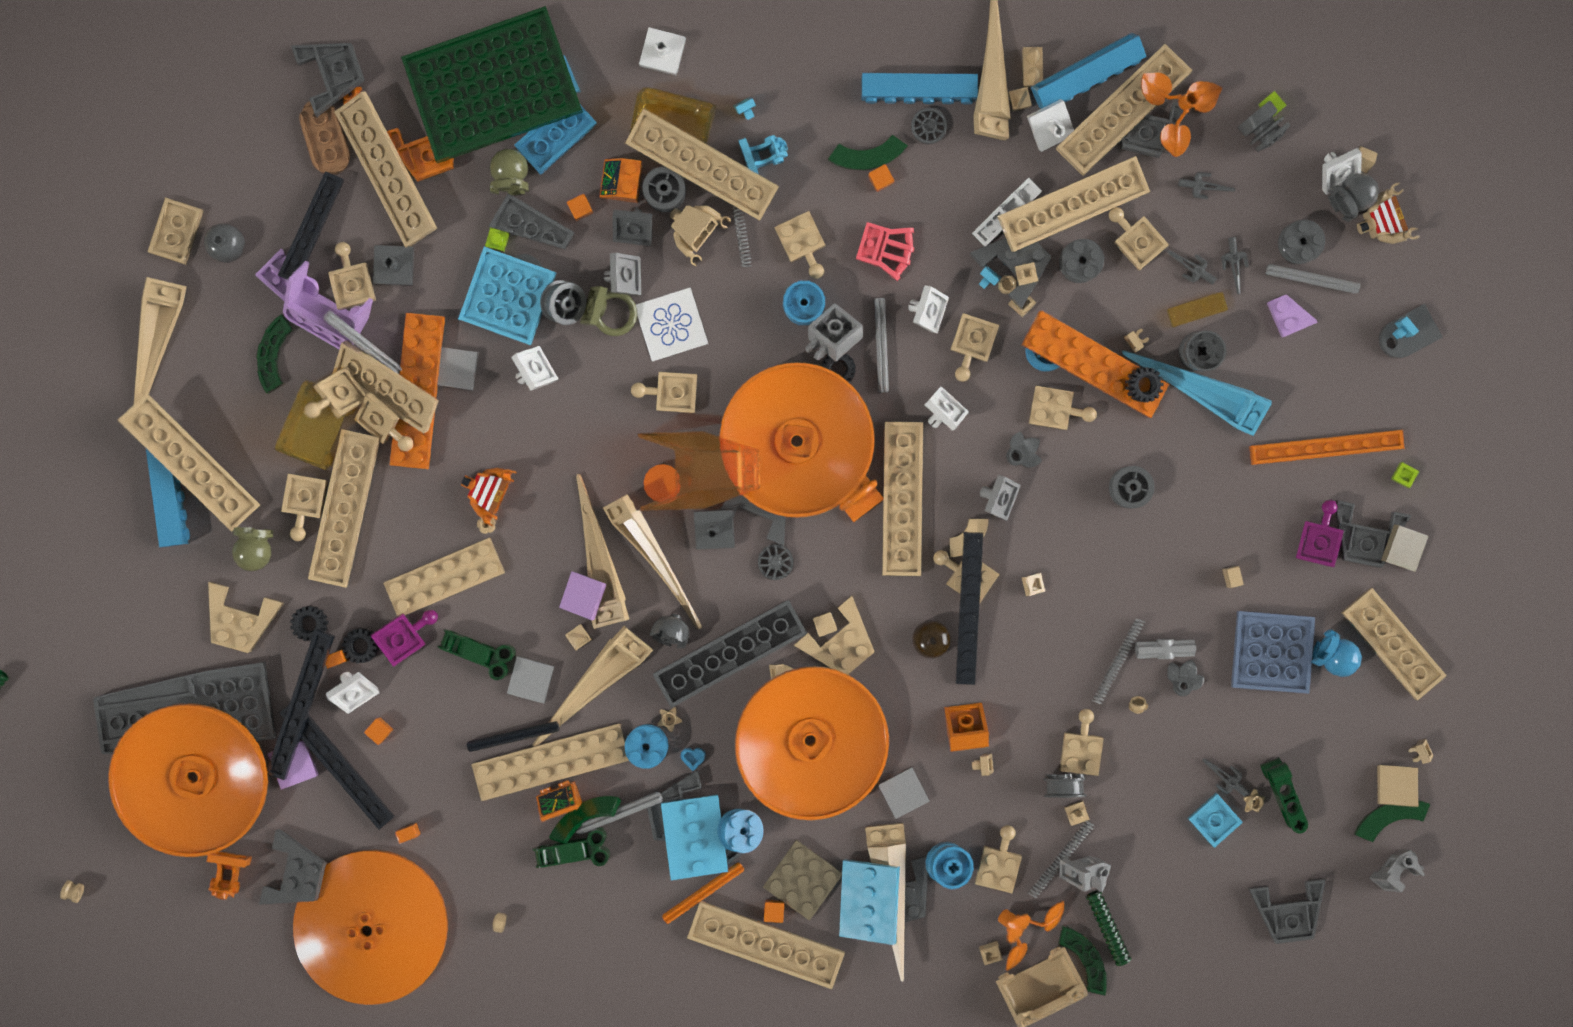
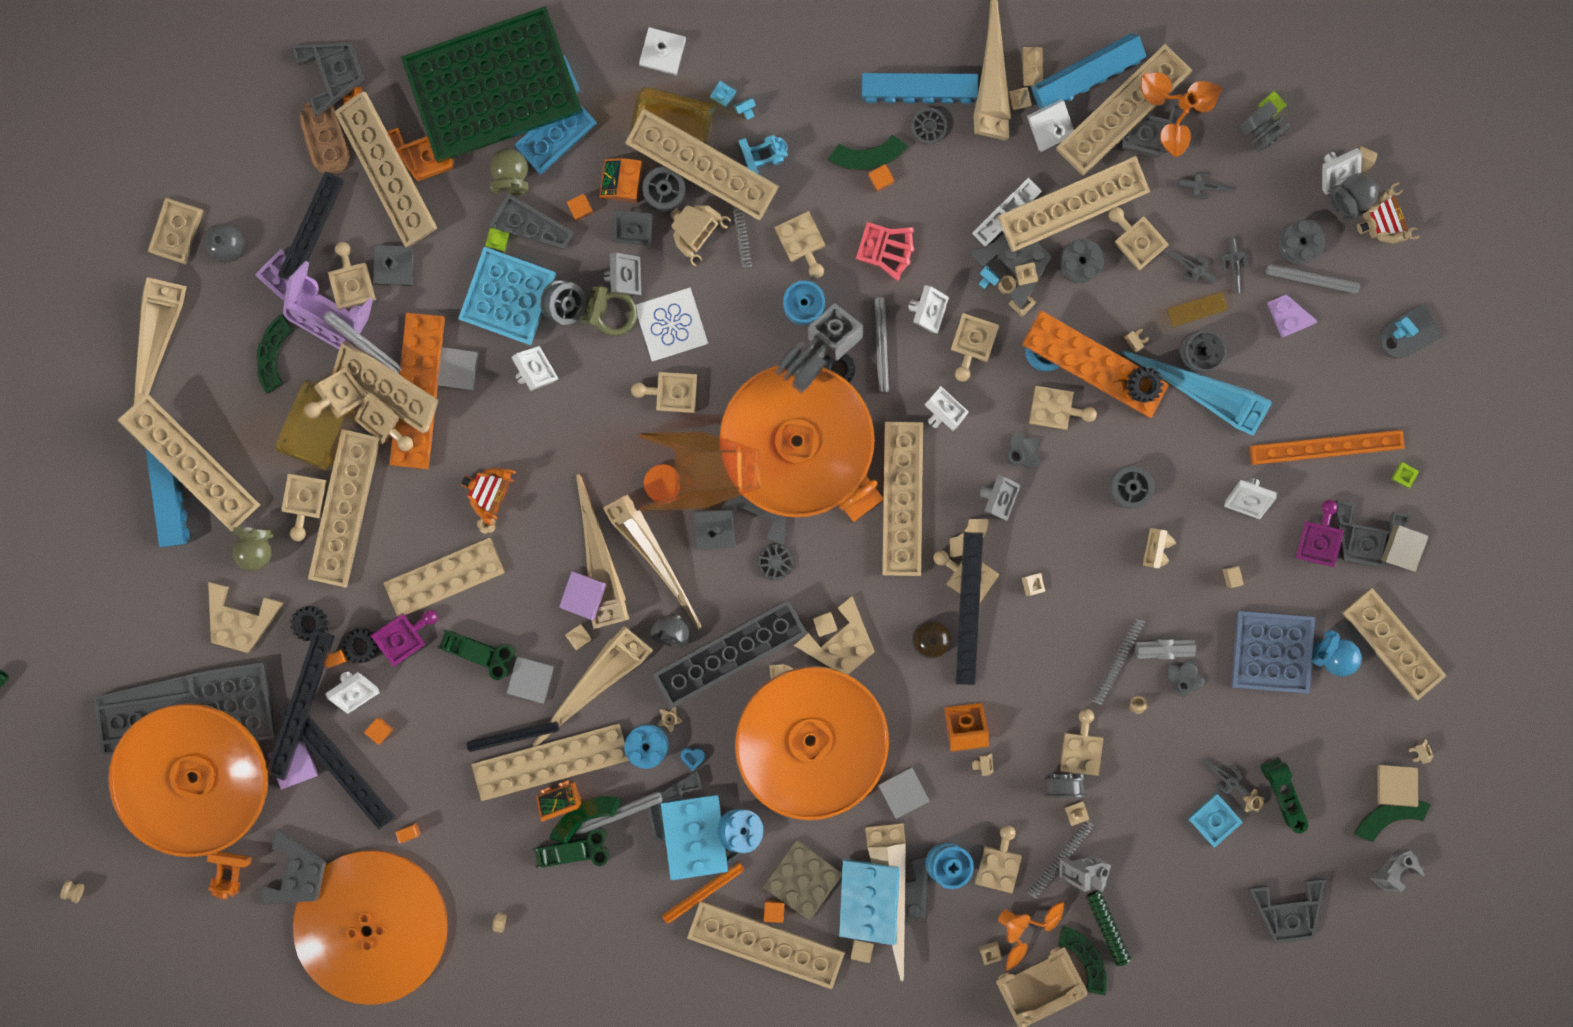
none -> medium azure tile [710,81,736,108]
none -> dark grey wheel [775,341,826,394]
none -> tan piece [850,939,874,963]
none -> tan tile [1143,528,1176,569]
none -> white tile [1224,478,1277,519]

